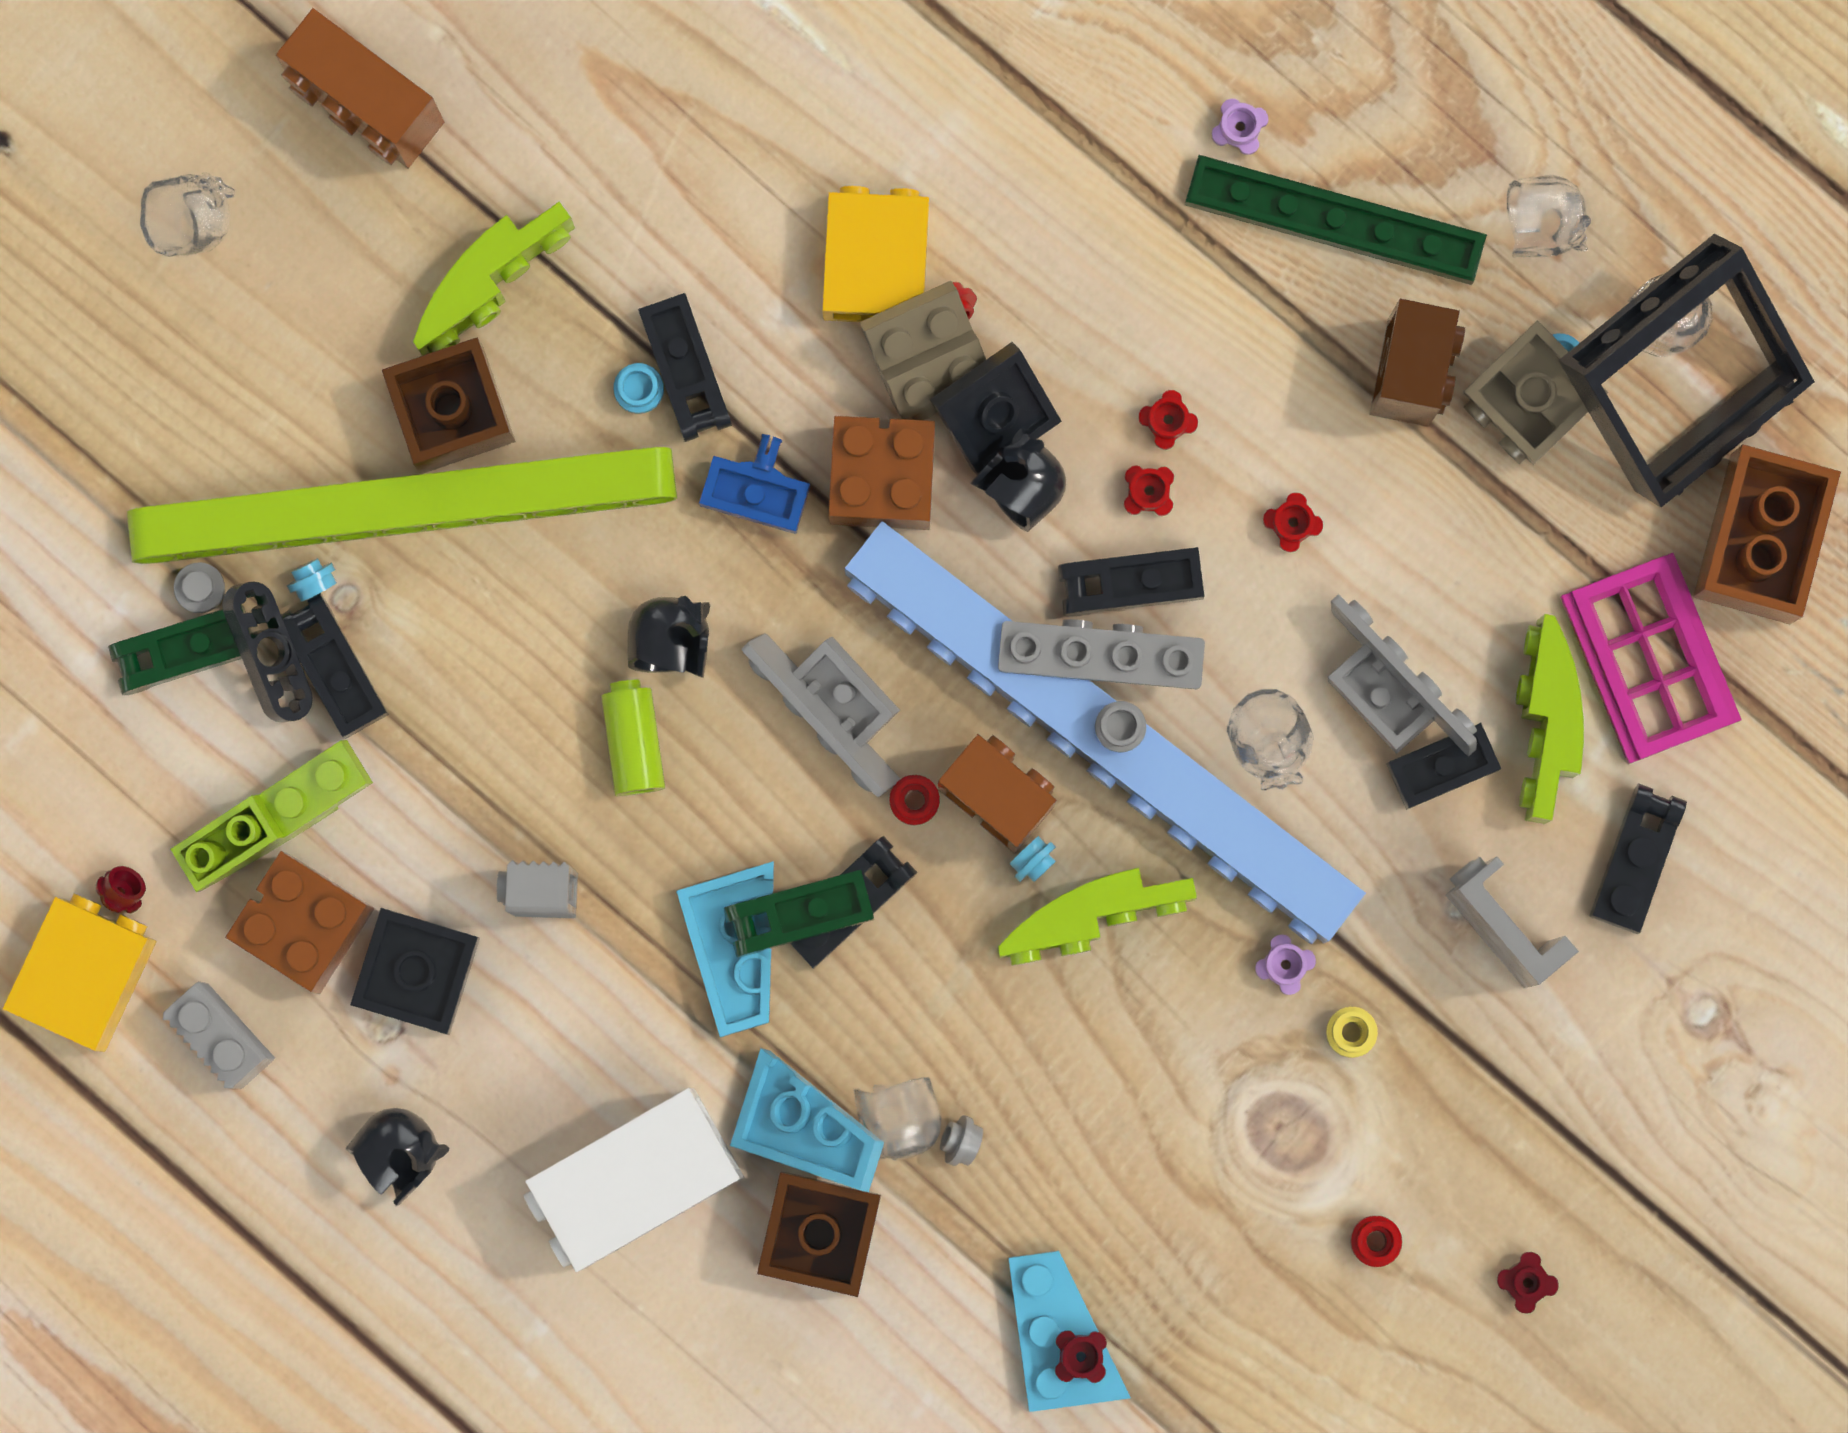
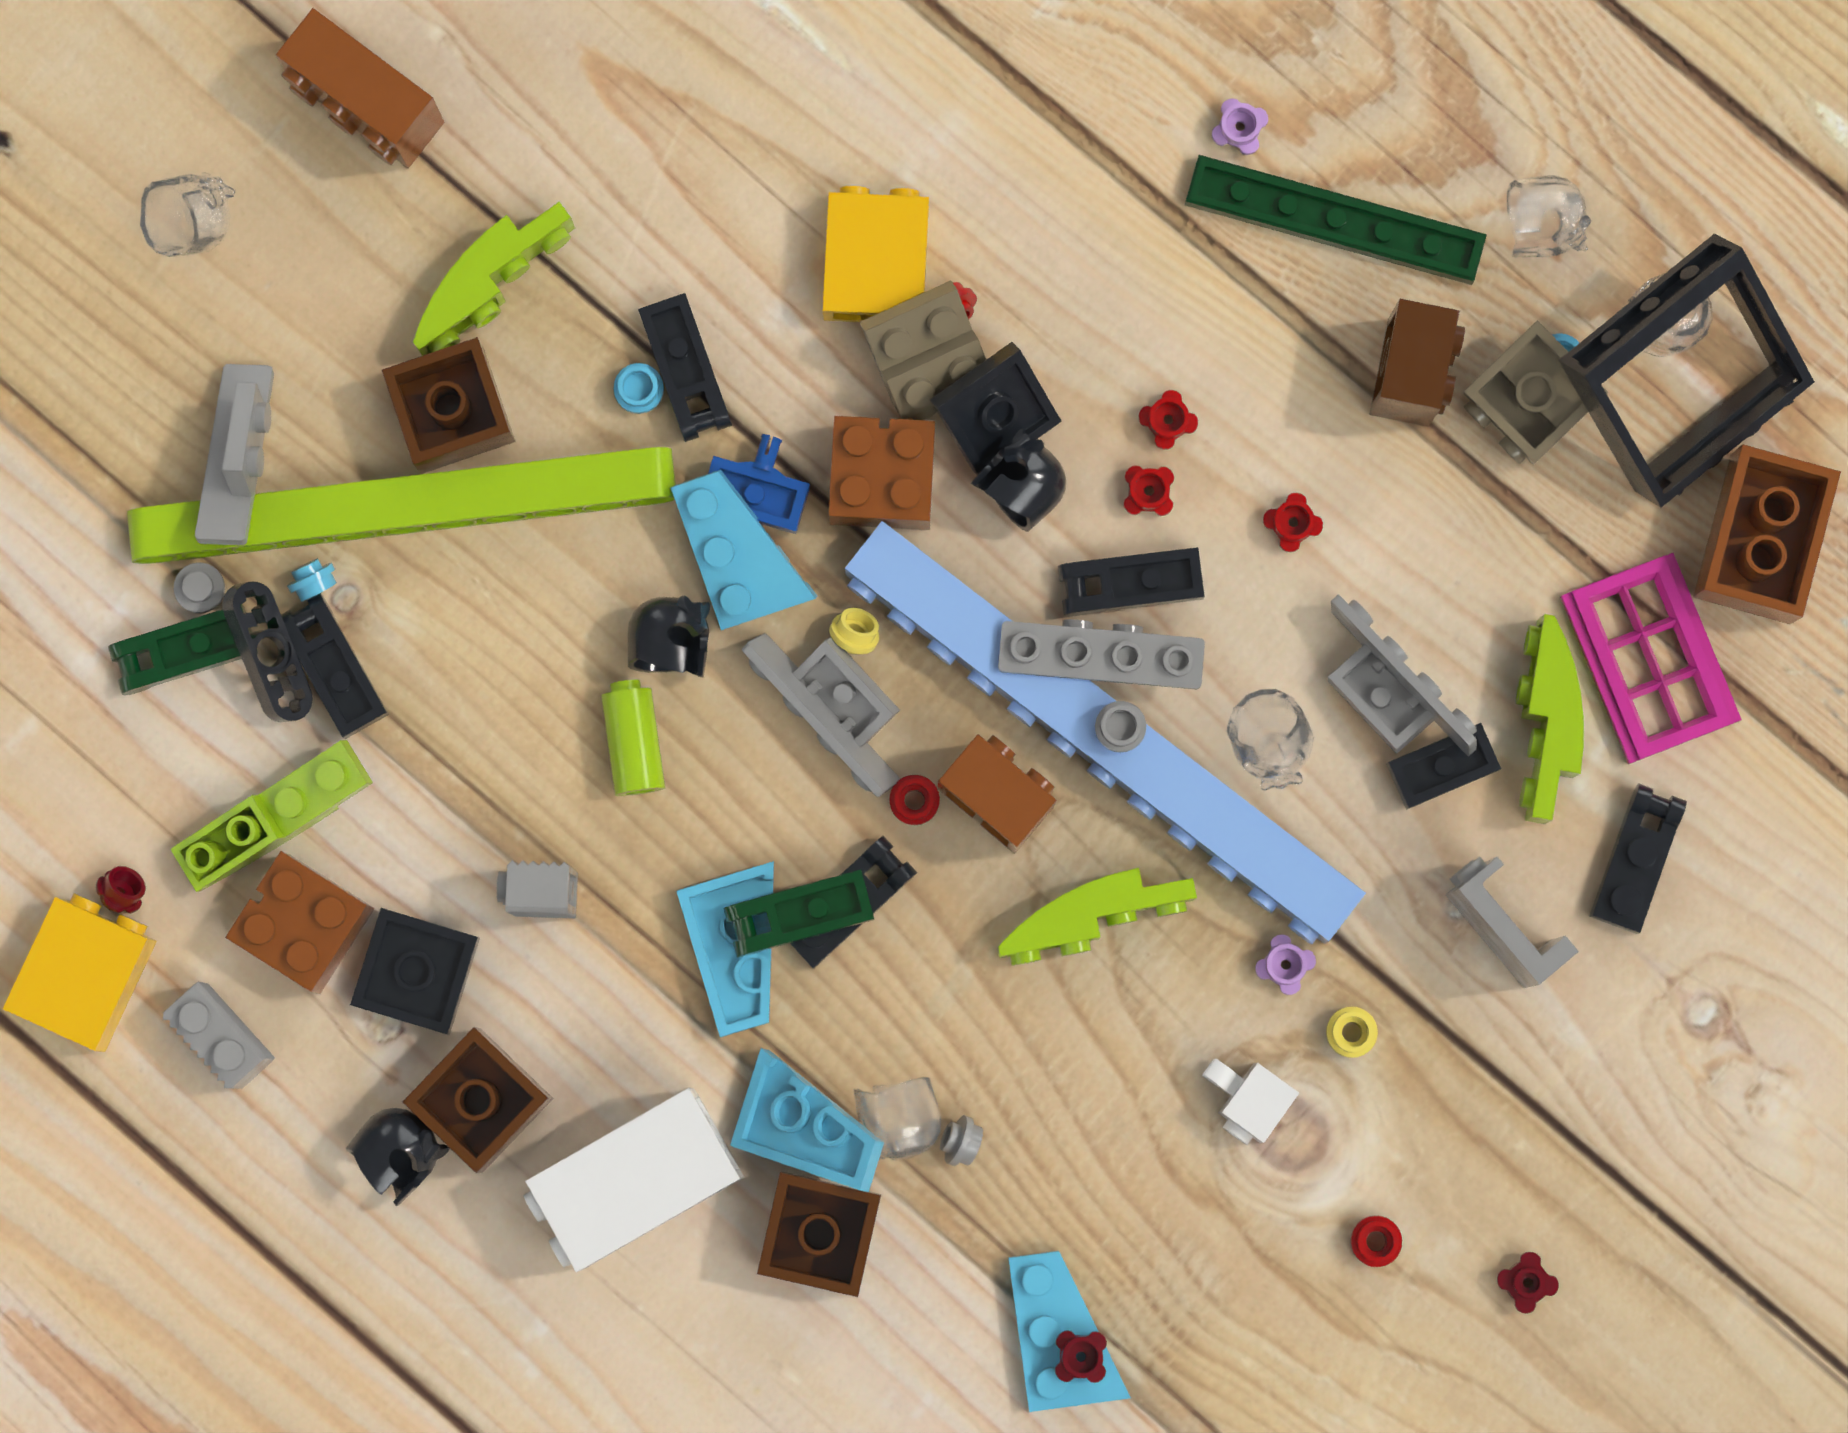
medium azure plate [1010,836,1056,882] -> none
none -> light grey bracket [195,364,274,545]
none -> reddish brown brick [402,1027,554,1173]
none -> medium azure wing [671,470,818,630]
none -> light yellow plate [829,608,879,654]
none -> white brick [1202,1058,1299,1145]

